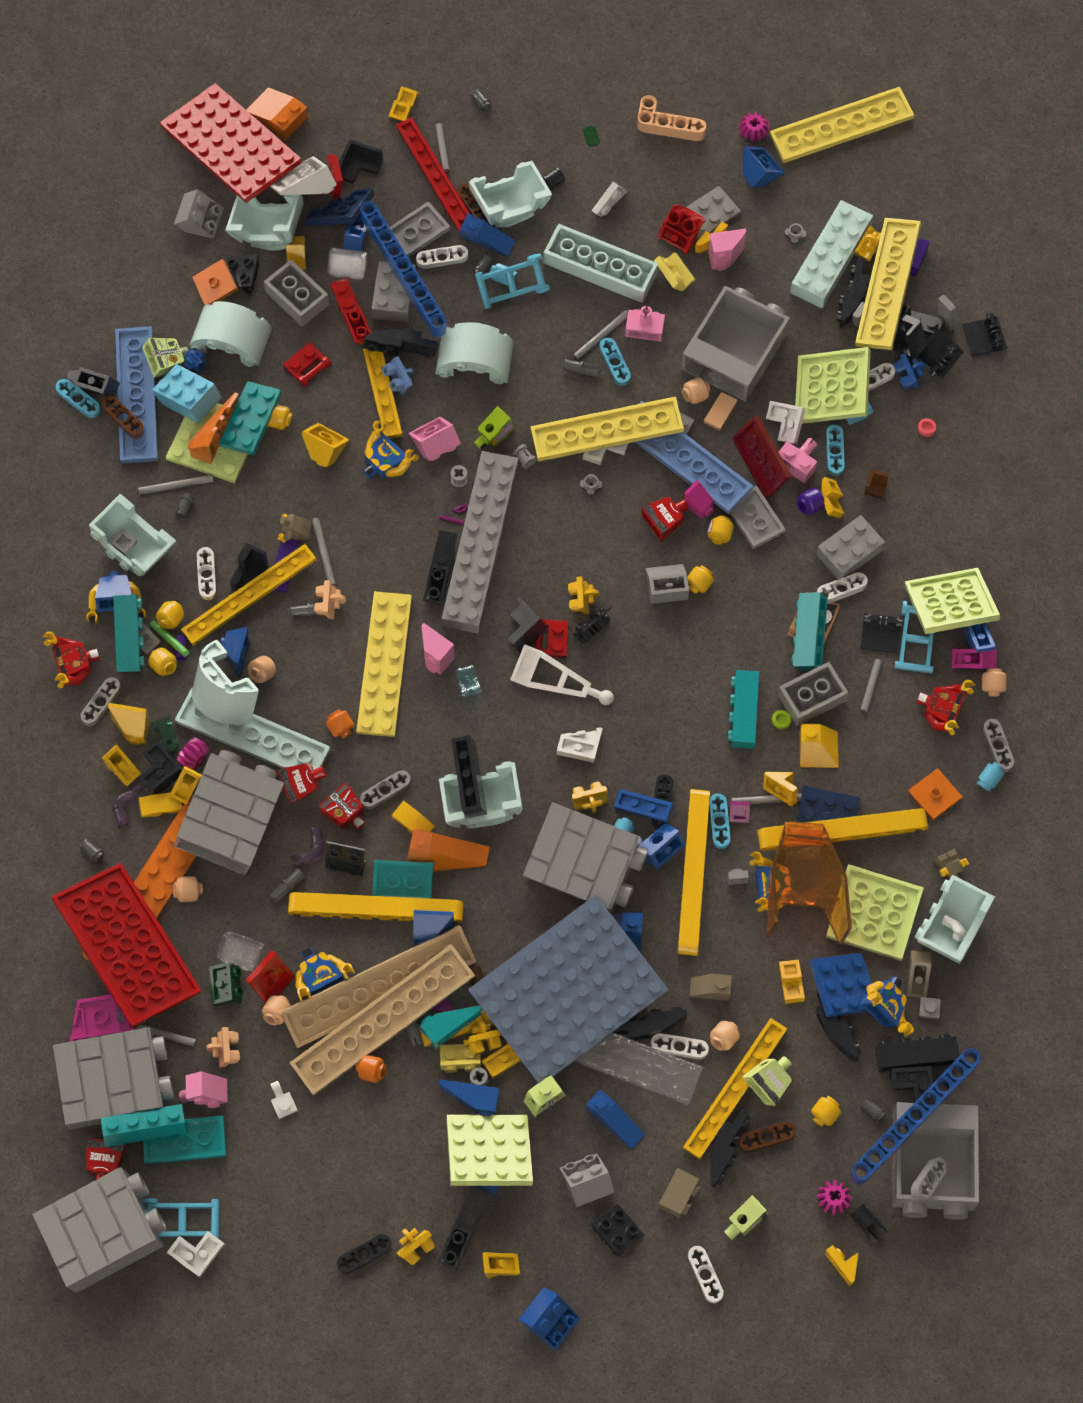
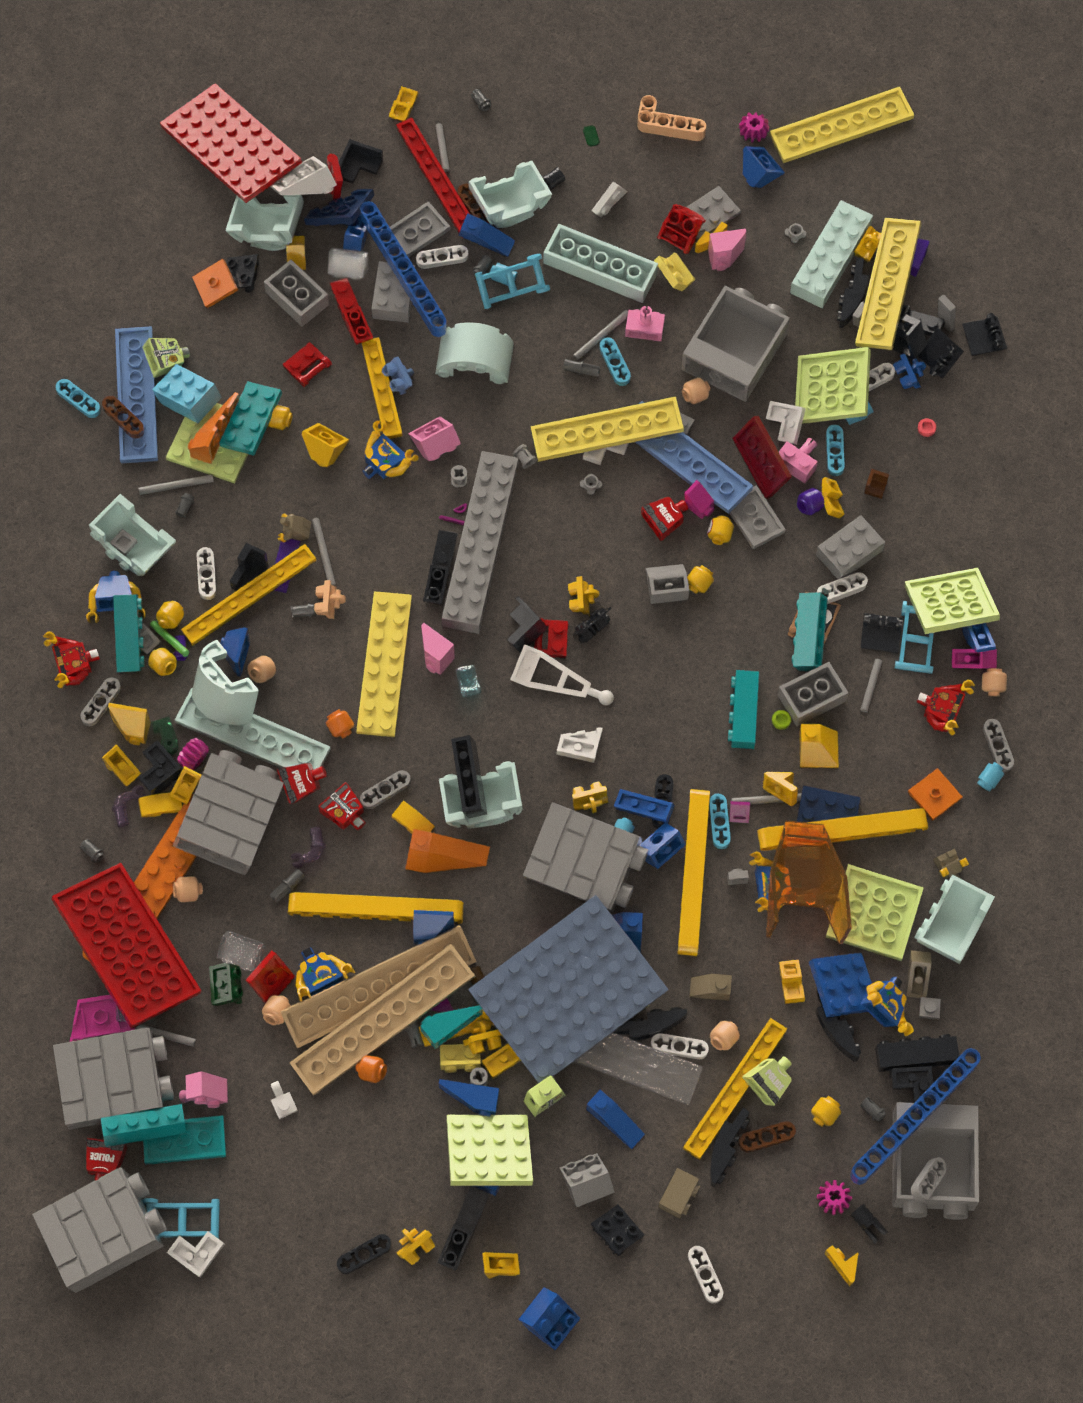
black hinge [66,367,120,397] -> none
light grey slope [174,189,224,239] -> none
blue gear [183,349,206,372] -> none
light aqua cylinder [189,301,272,367] -> none
light nougat hips [206,1027,240,1068] -> none
orange slope [246,88,308,141] -> none
black hinge [325,841,366,876] -> none
black slope [362,329,439,357] -> none
teal tile [373,860,433,899] -> none
lime torso [474,406,515,450] -> none
light nougat tile [704,392,737,431] -> none
yellowish green torso [724,1195,768,1240] -> none
white arm [941,915,965,941] -> none

